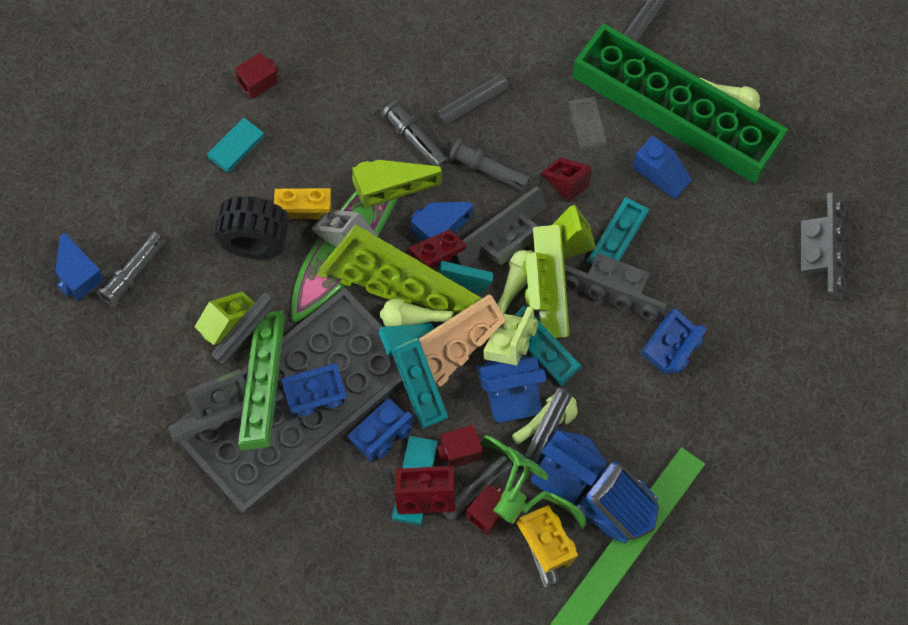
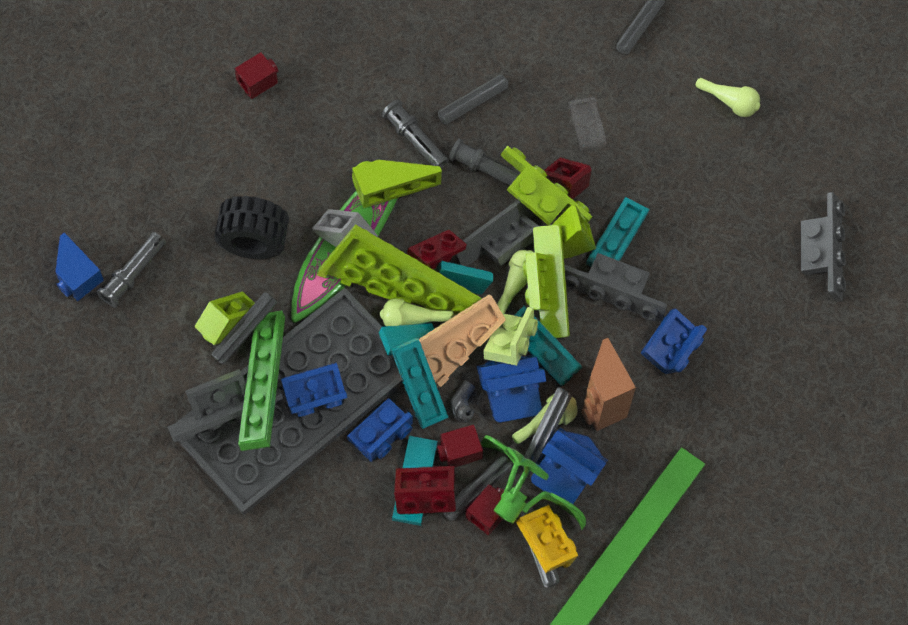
teal tile [207,118,264,173] -> none
yellow bracket [274,188,332,220] -> none
blue slope [411,202,473,241] -> none
green brick [572,23,788,184] -> none
blue piece [576,461,659,544] -> none
blue slope [633,135,692,199] -> none
none -> dark grey arm [450,381,475,423]
none -> lime bracket [501,146,592,225]
none -> nougat slope [582,338,636,431]

